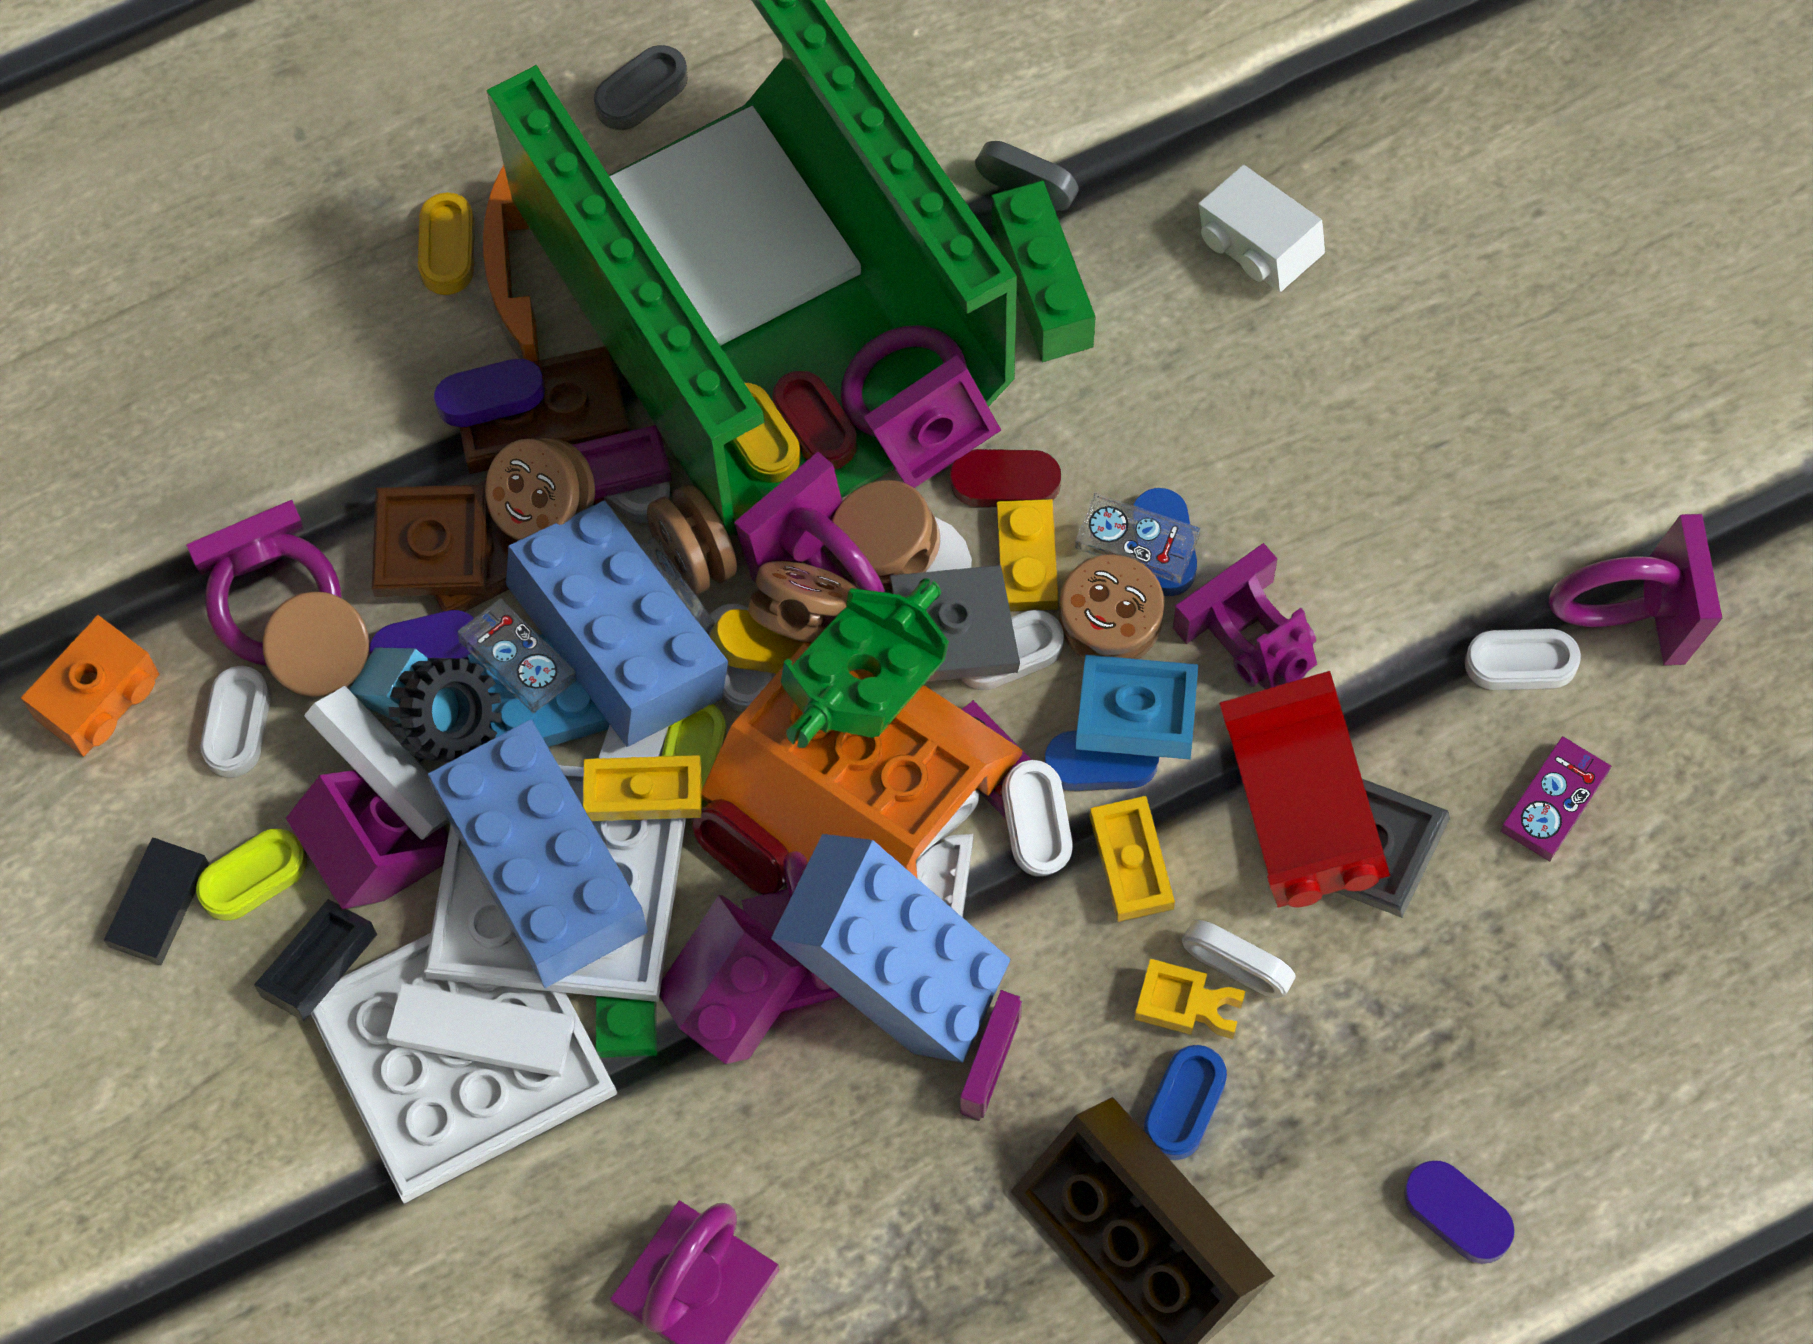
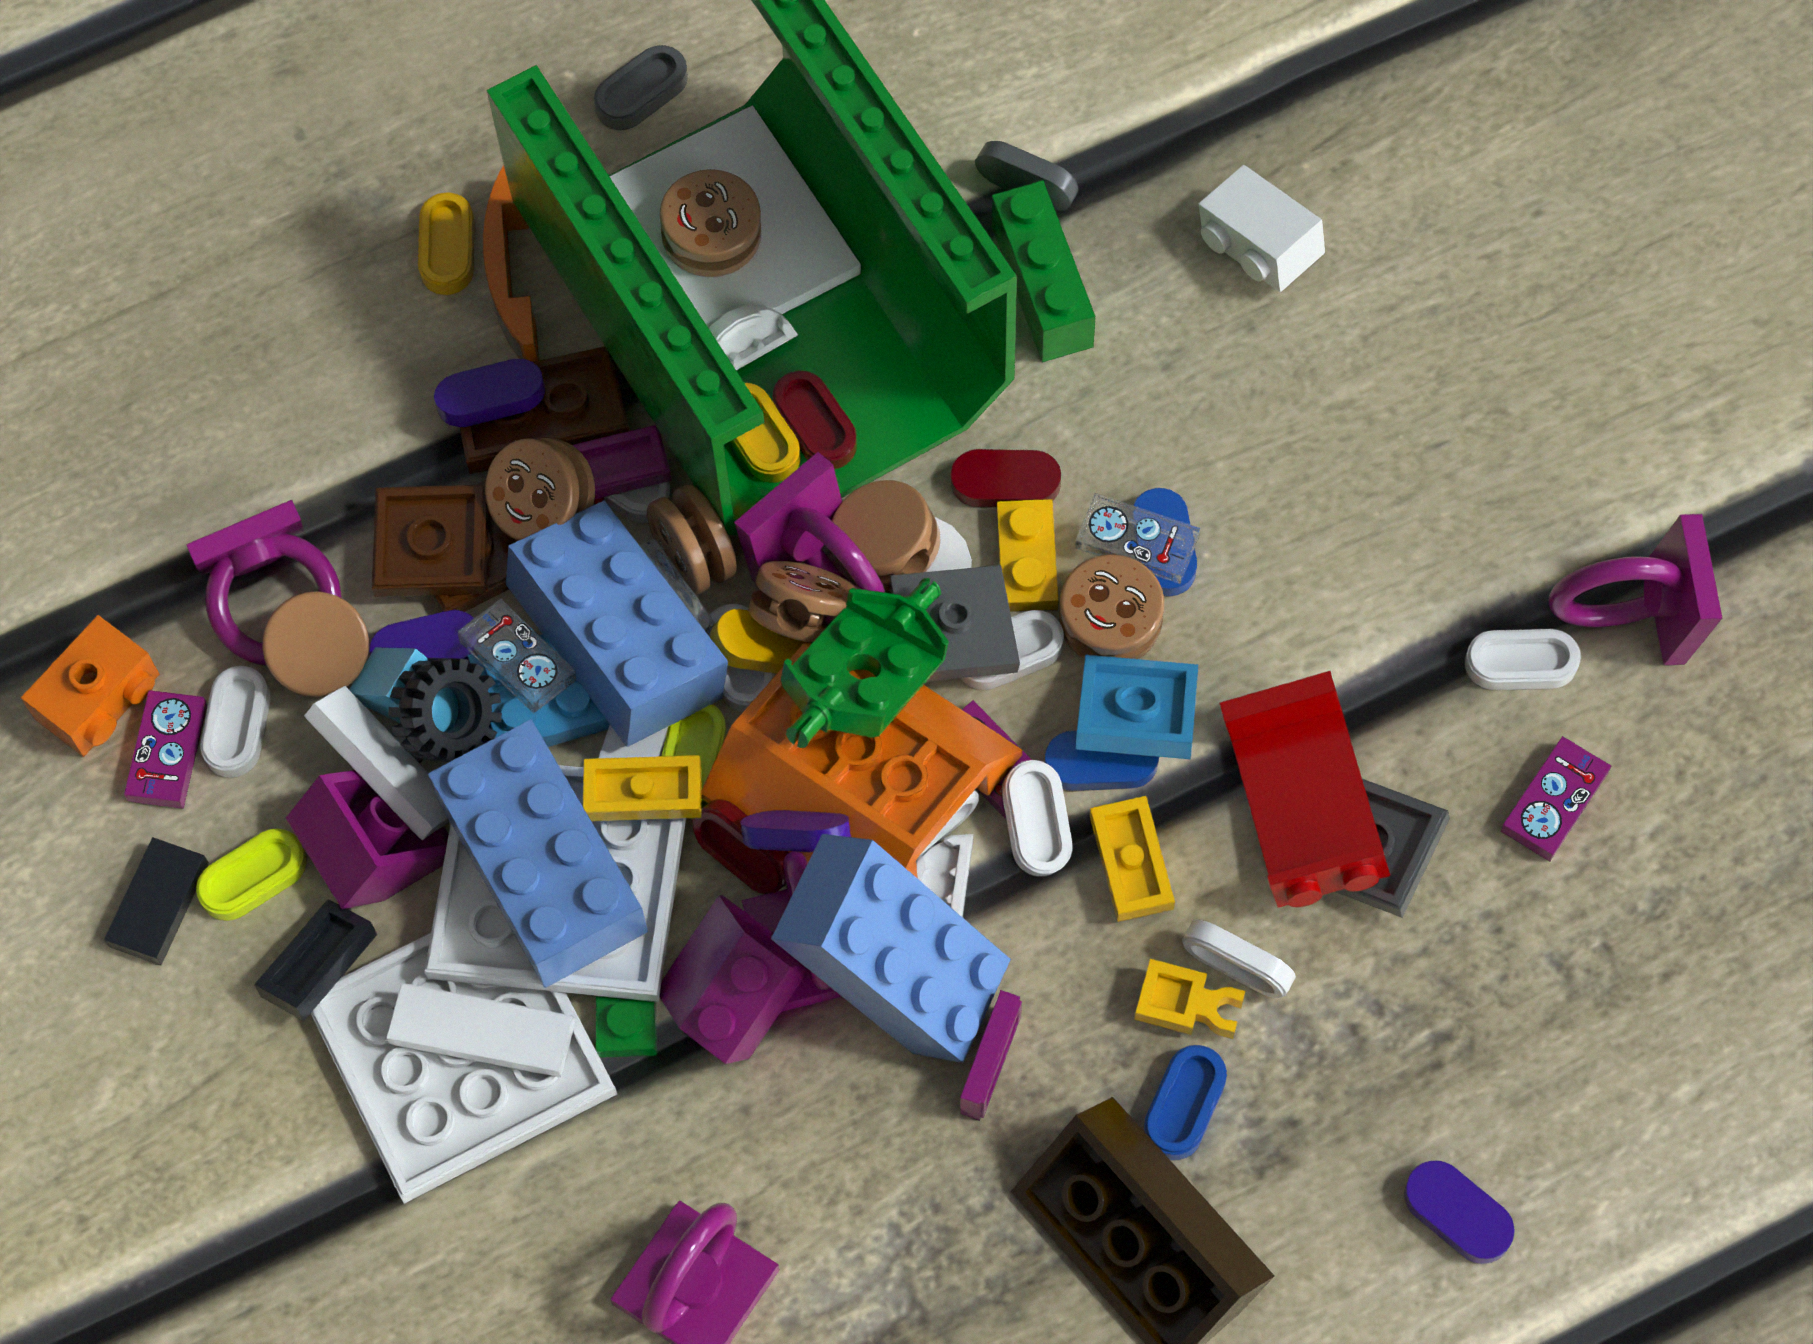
magenta tile [840,325,1001,488] -> none
magenta tile [1173,543,1317,689] -> none
none -> magenta tile [124,690,208,809]
none -> medium nougat head [660,169,761,277]
none -> white tile [709,305,798,371]
none -> dark purple tile [741,810,851,852]

